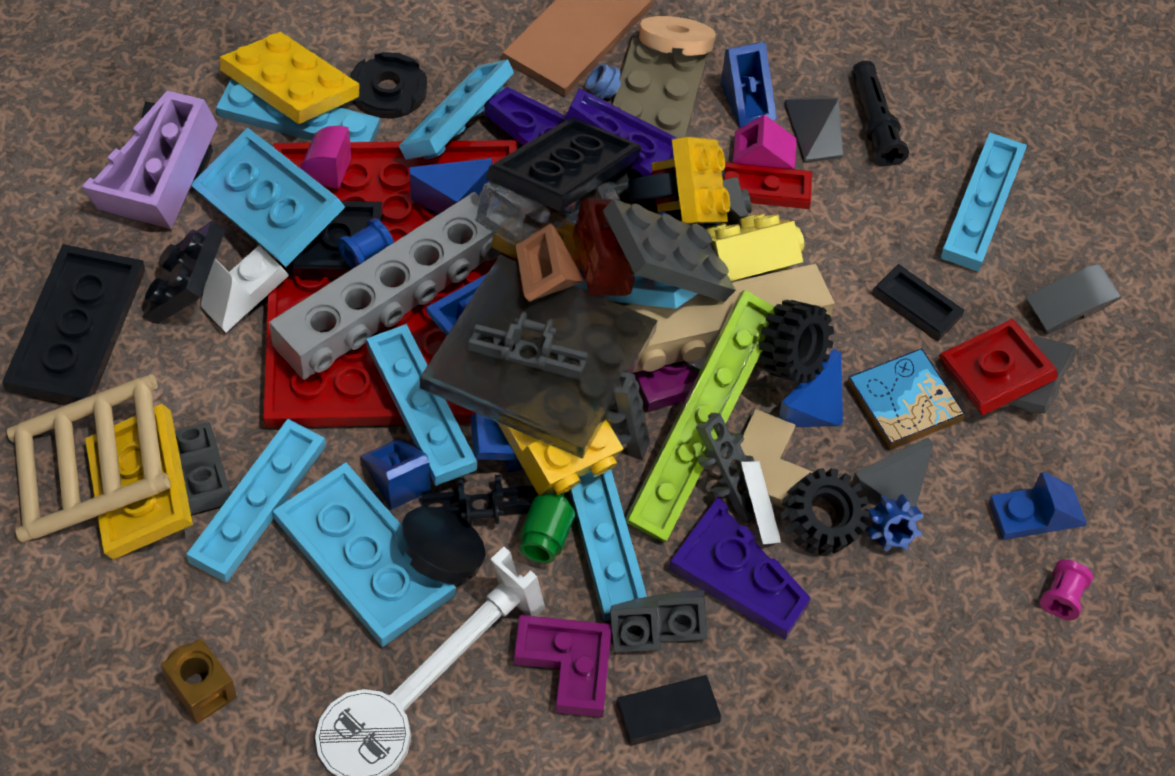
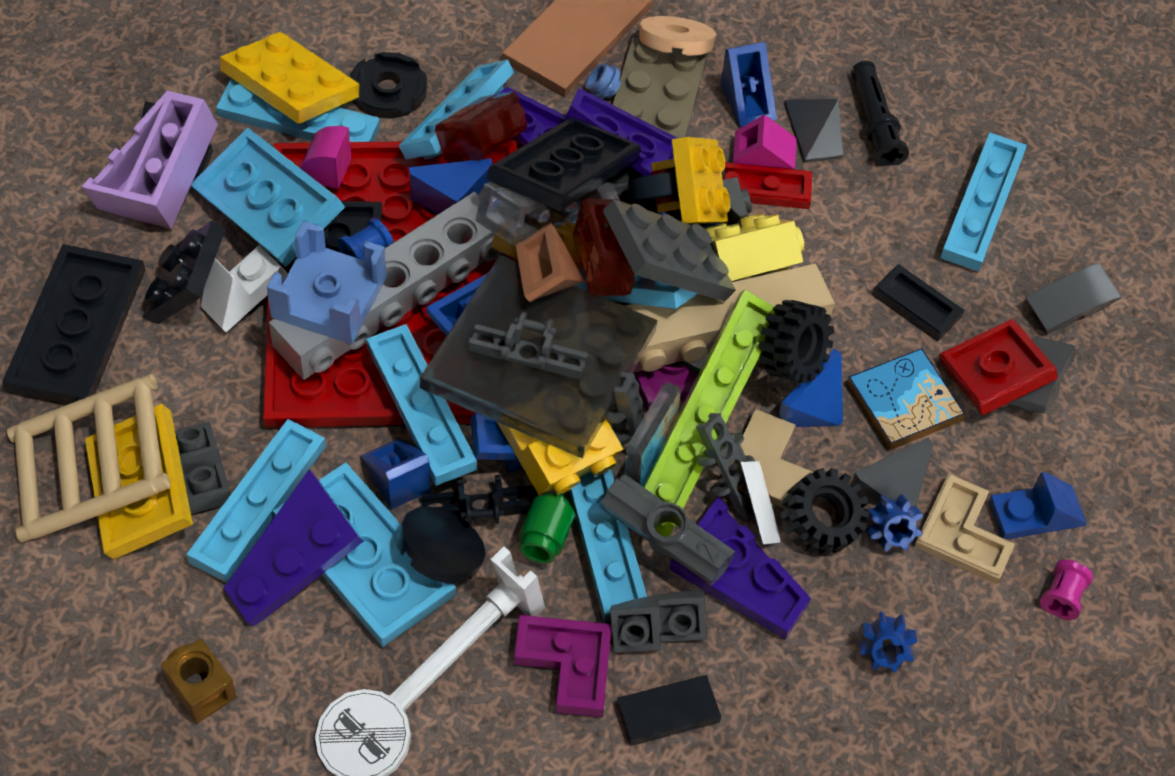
none -> dark purple wing [224,469,364,626]
none -> medium blue panel [267,221,387,344]
none -> clear red brick [434,91,527,163]
none -> dark grey piece [601,474,735,586]
none -> clear tile [625,382,681,486]
none -> blue gear [859,612,918,673]
none -> tan tile [914,473,1015,584]

